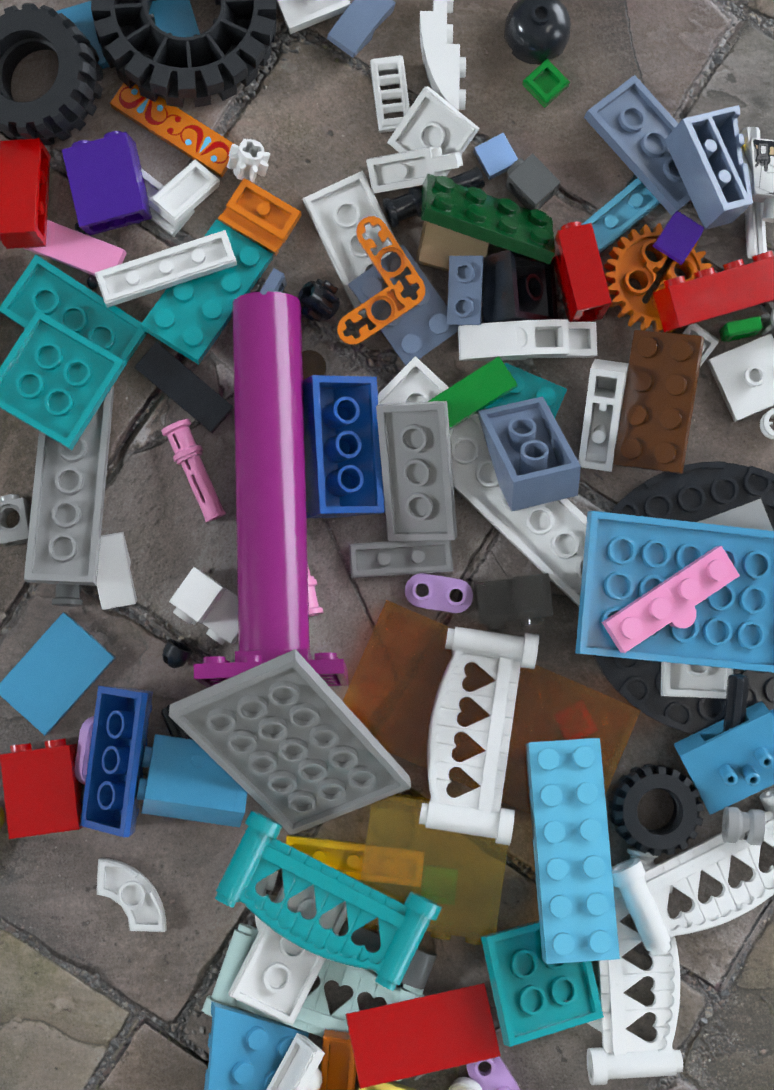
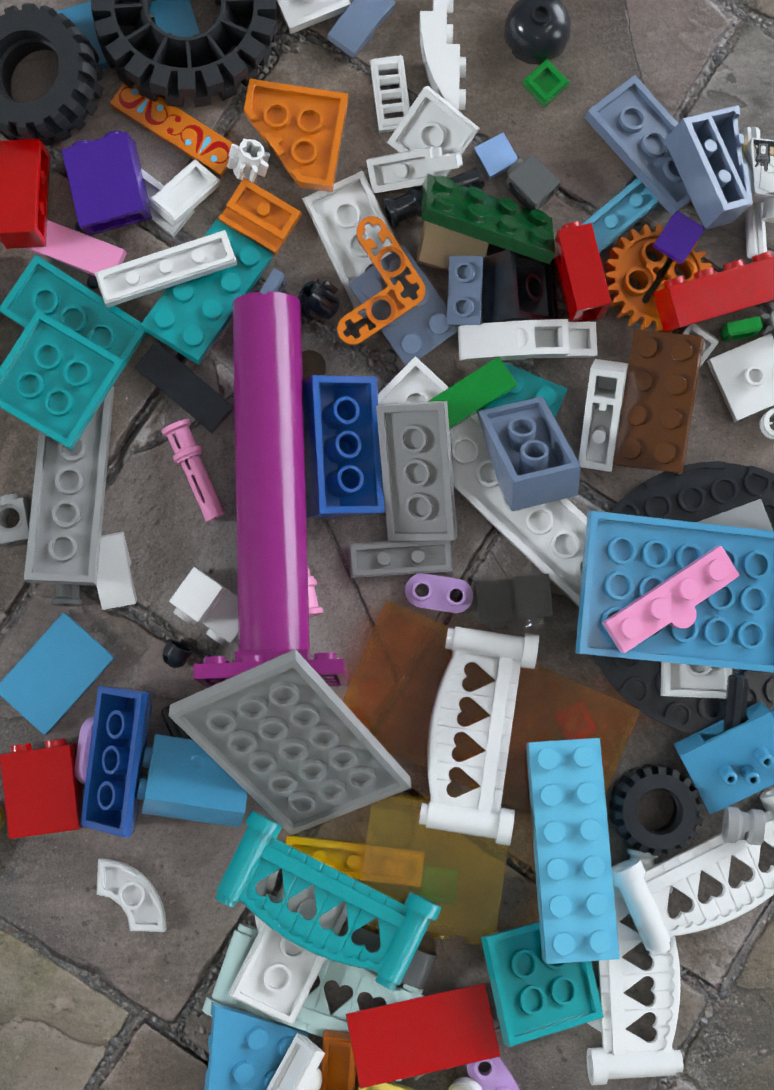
none -> orange plate [244,79,349,192]

